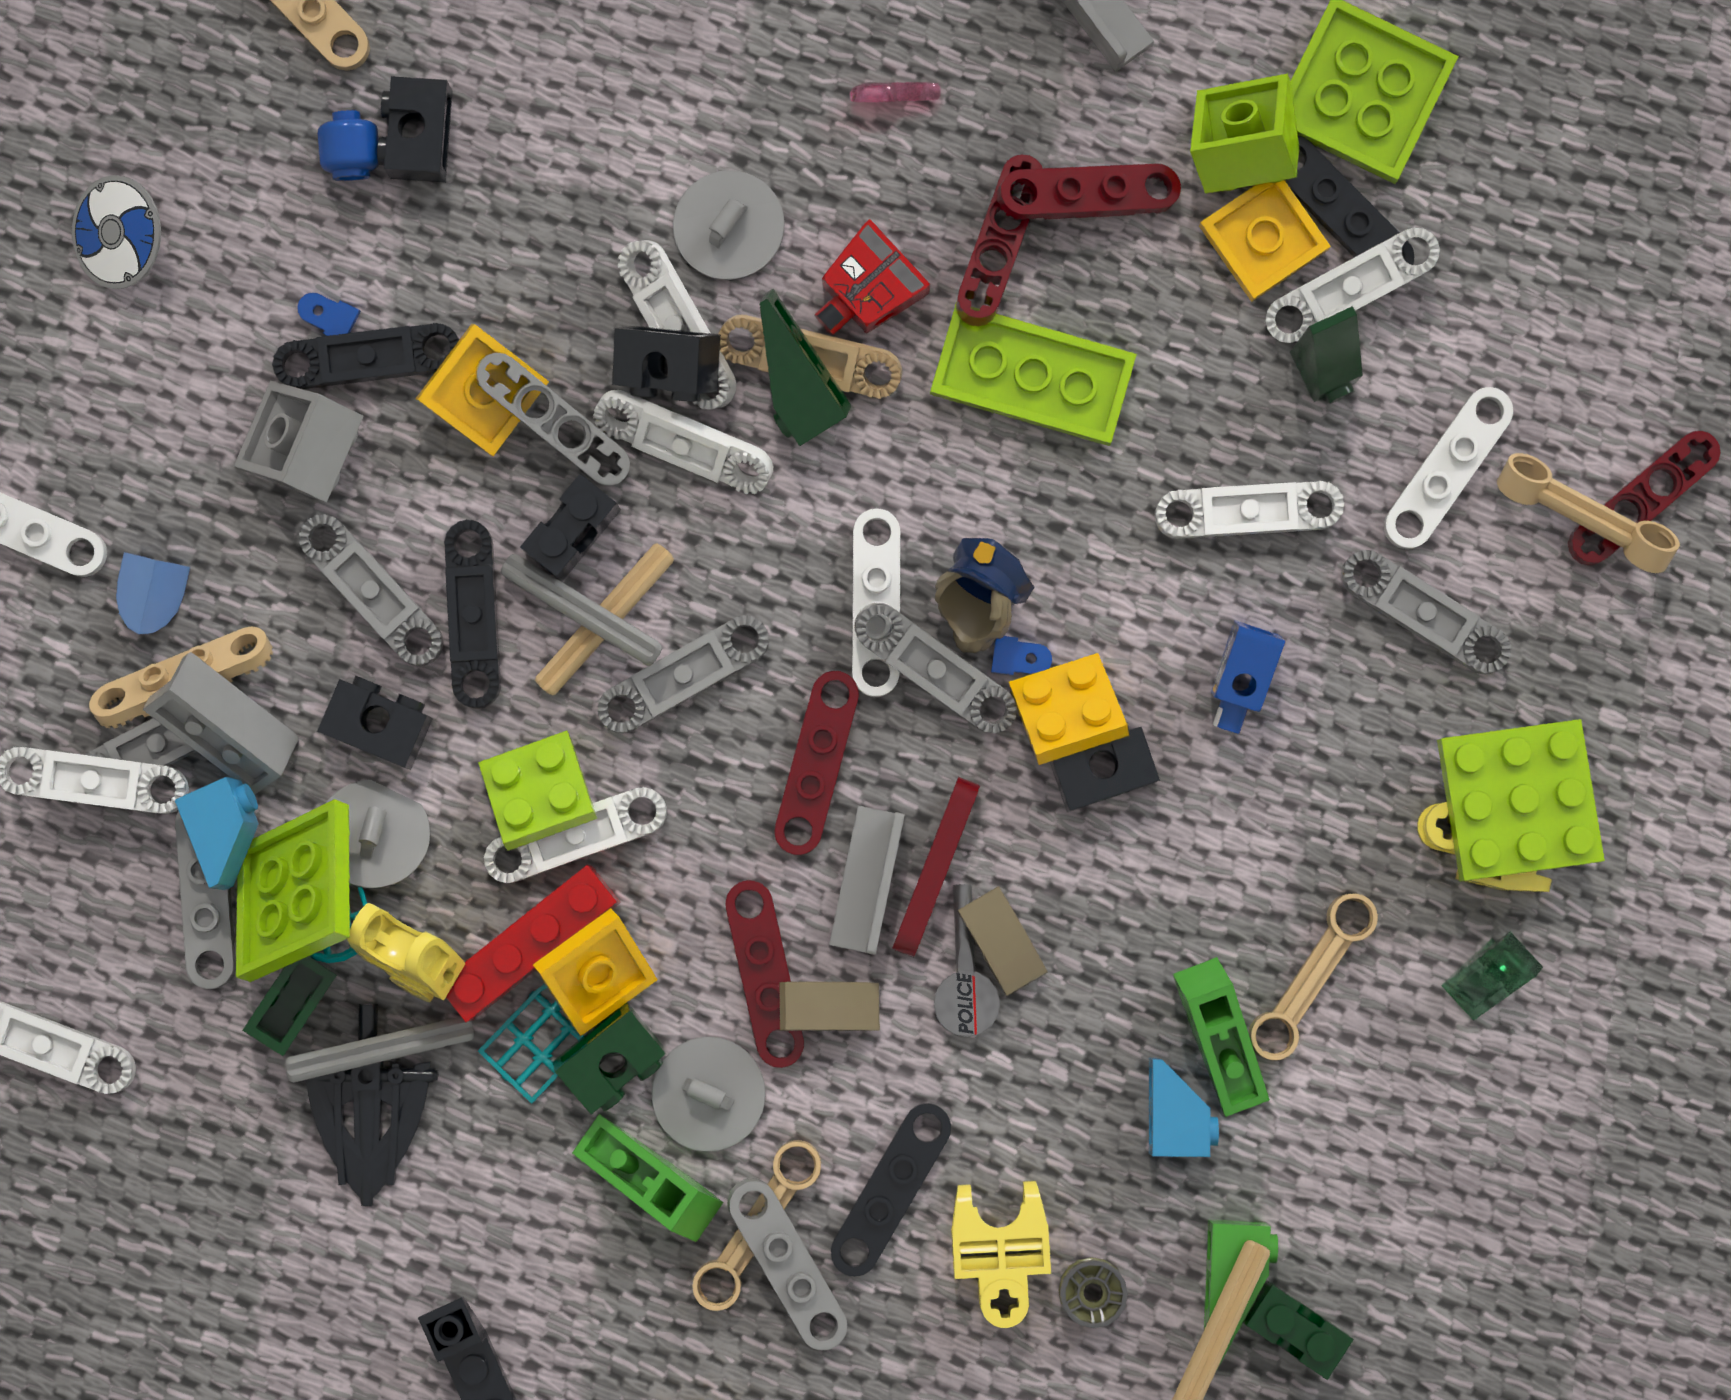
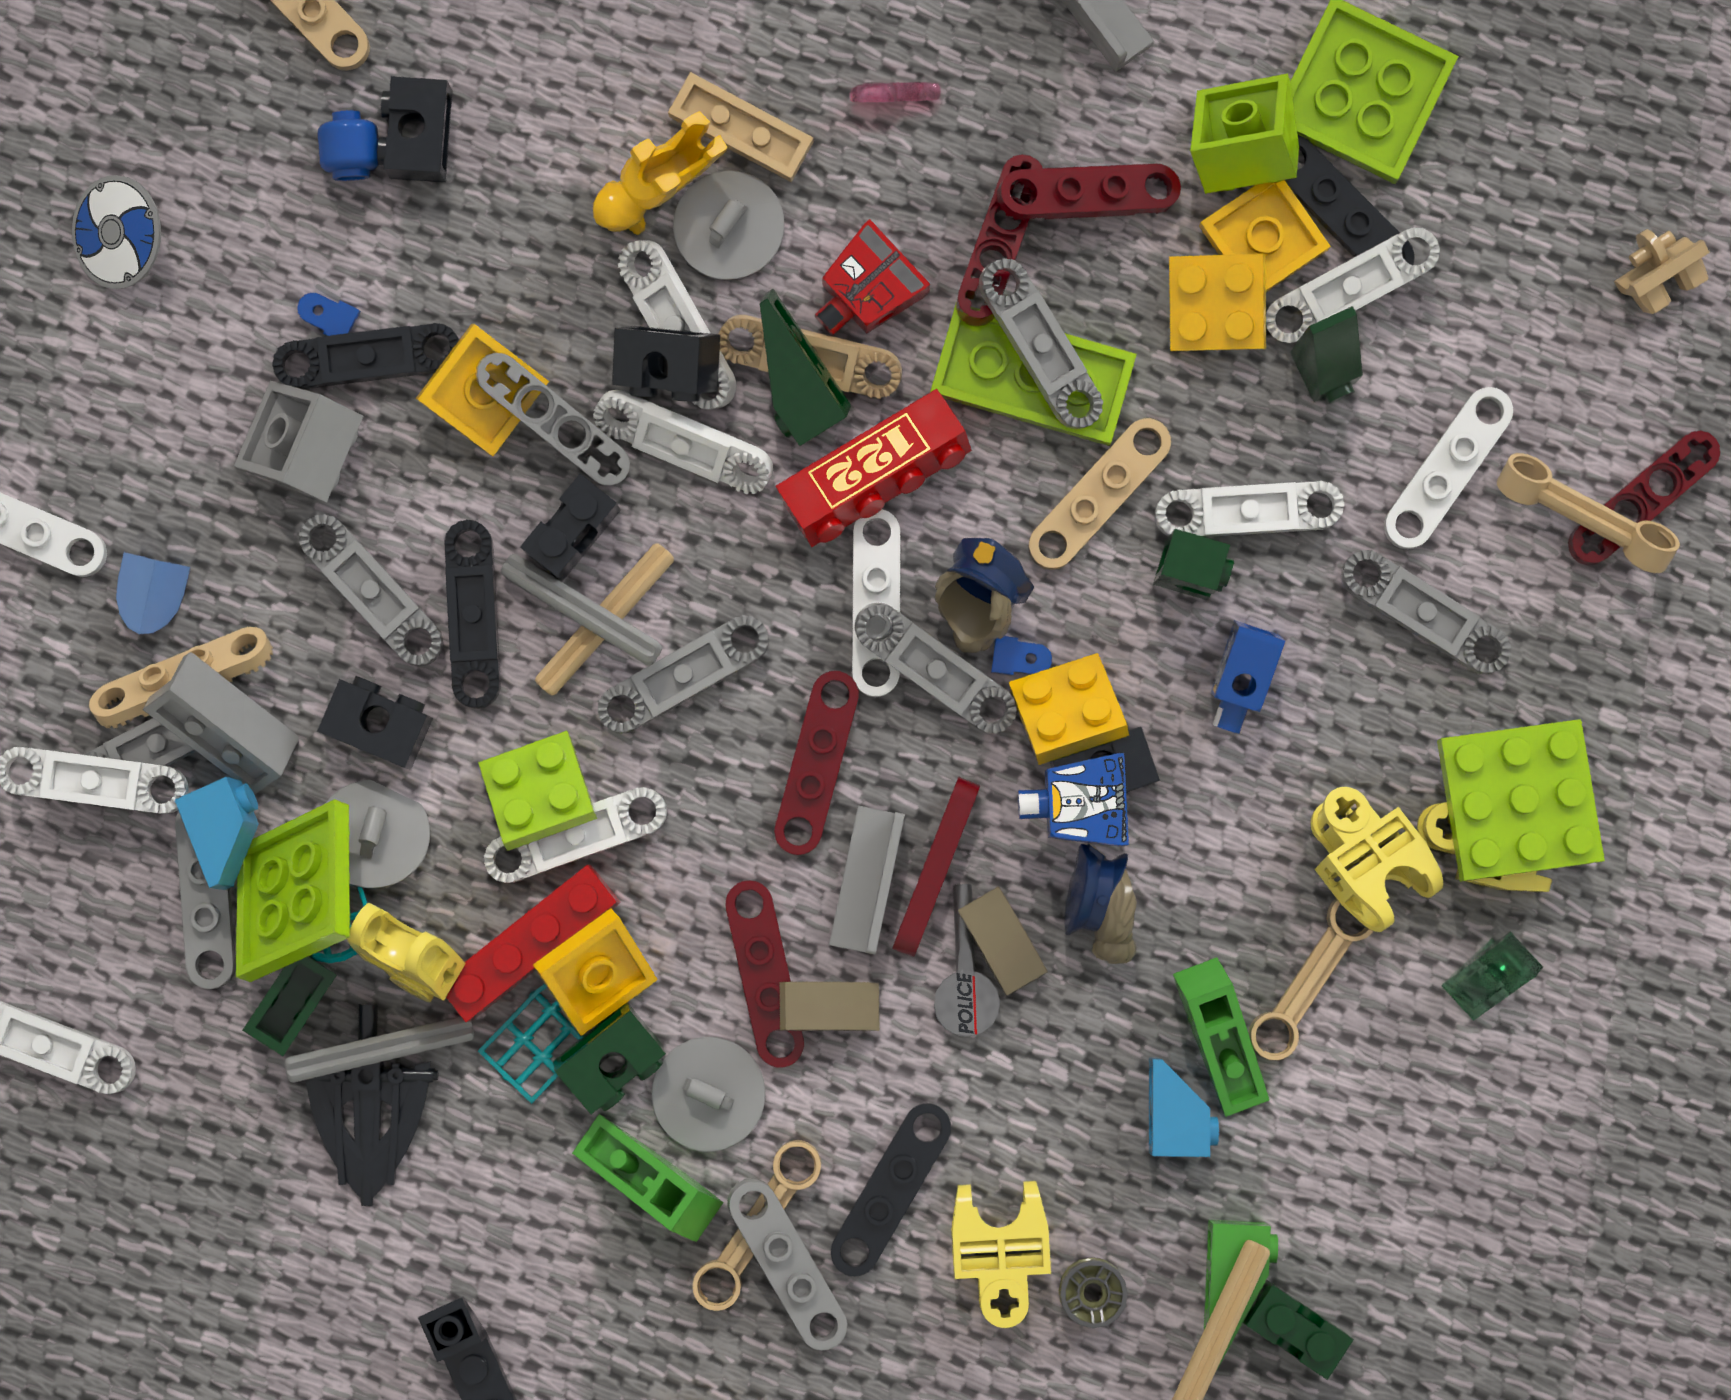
none -> yellow animal [593,111,728,235]
none -> tan plate [668,72,814,182]
none -> red brick [775,388,972,548]
none -> light grey plate [979,258,1103,429]
none -> torso [1018,753,1129,847]
none -> tan plate [1028,418,1171,570]
none -> piece [1064,843,1137,964]
none -> dark green brick [1153,529,1234,600]
none -> yellow plate [1169,254,1266,351]
none -> light yellow piece [1310,787,1443,932]
none -> tan hips [1614,229,1710,314]

